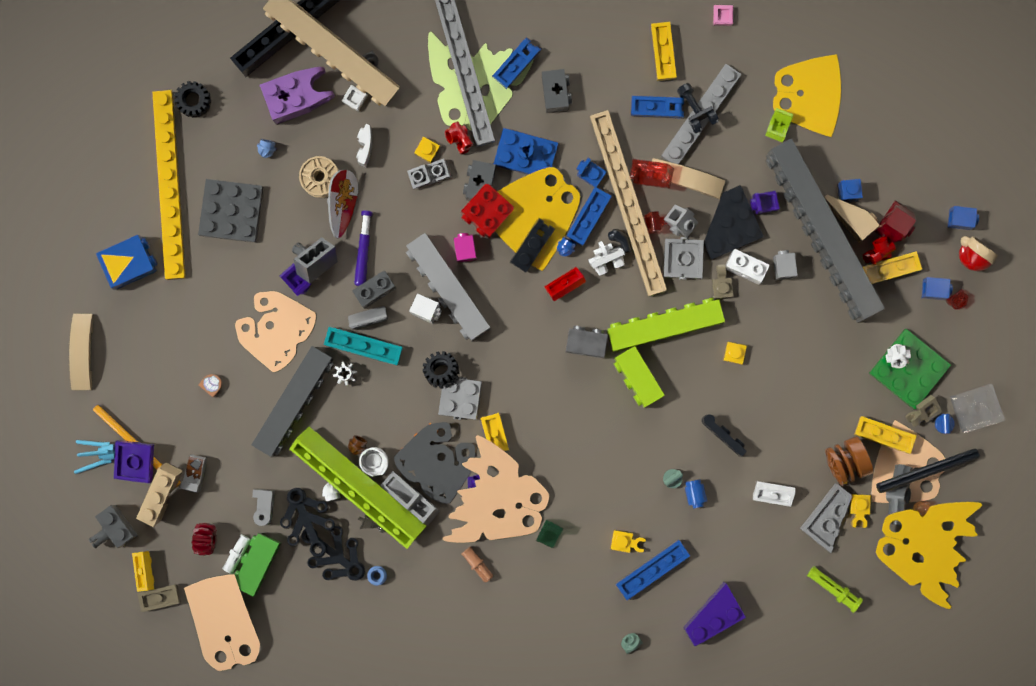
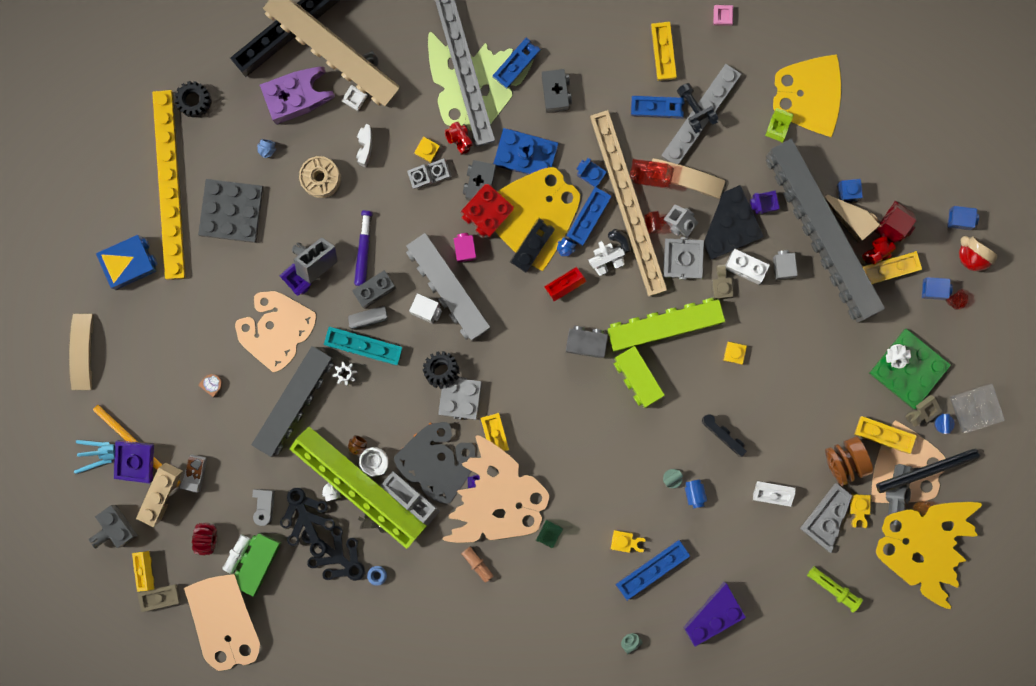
shield [327,170,358,238] -> none

